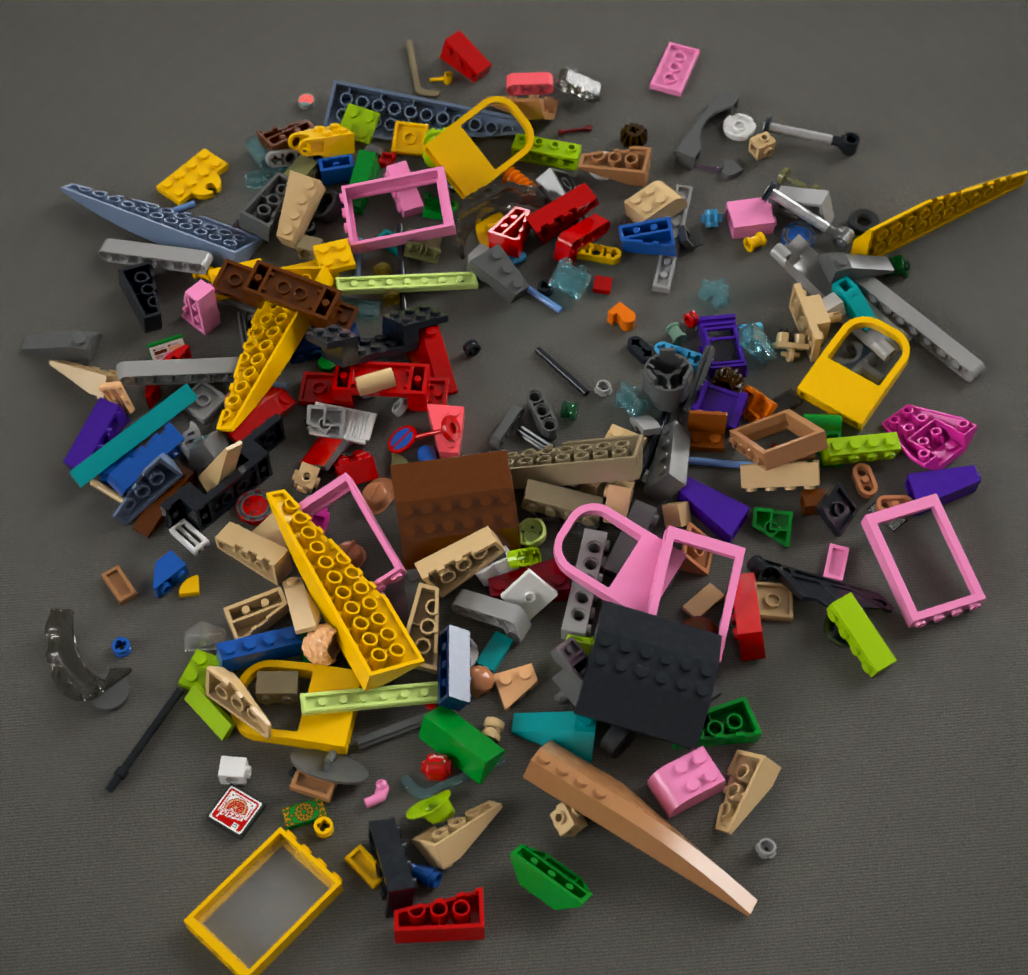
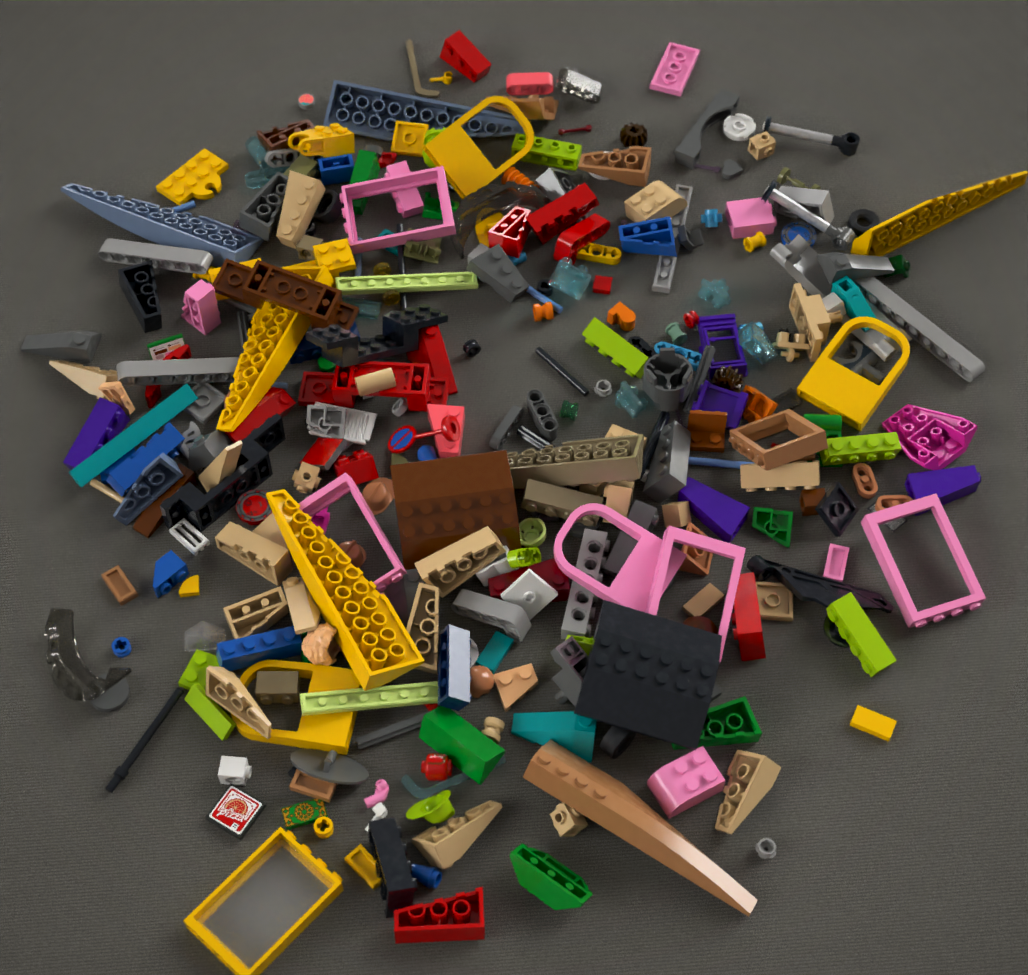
lime plate [340,103,381,145] -> none
light grey slope [630,415,661,436] -> none
none -> white hand [365,802,388,832]
none -> orange wheel [533,302,554,322]
none -> lime brick [582,317,649,379]
none -> yellow tile [850,705,897,742]

